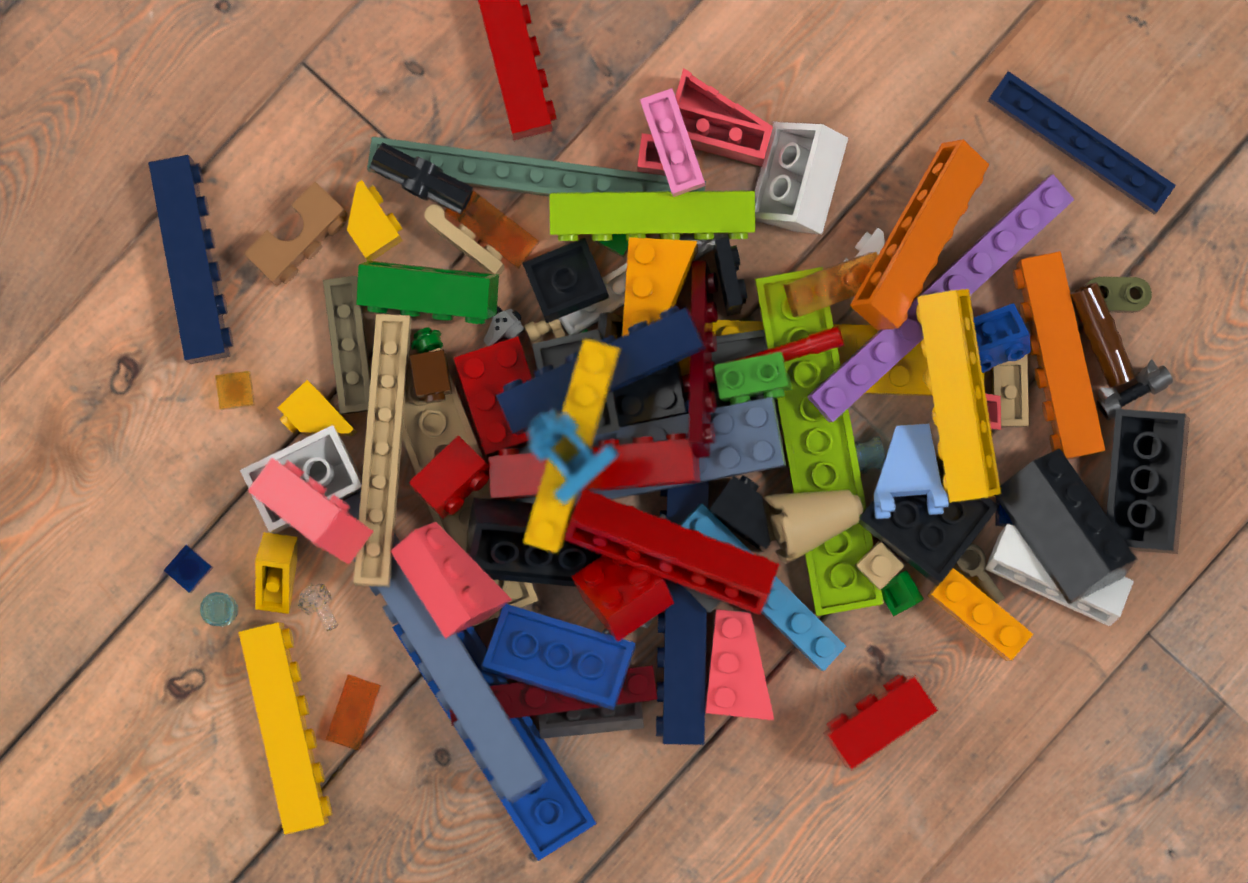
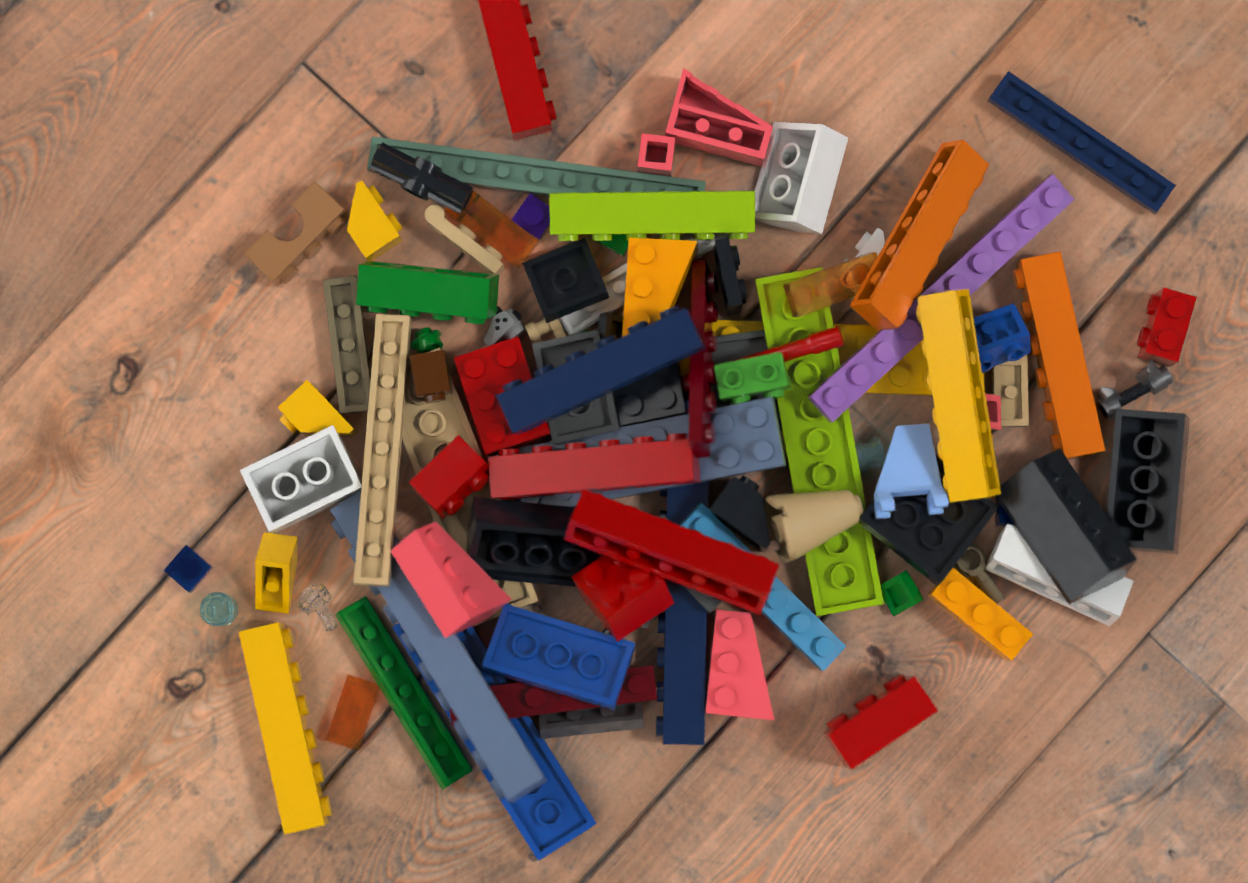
dark blue brick [148,155,234,364] -> none
clear yellow plate [215,371,255,410] -> none
coral wedge [247,457,374,565] -> none
yellow brick [524,338,622,553] -> none
dark azure tile [527,408,620,504] -> none
bright pink plate [640,88,706,197] -> none
tan plate [855,541,904,590] -> none
reddish brown axle [1070,282,1136,387] -> none
olive plate [1085,277,1152,313] -> none
none -> green tile [335,596,473,790]
none -> dark purple plate [511,193,550,241]
none -> red brick [1137,287,1197,367]

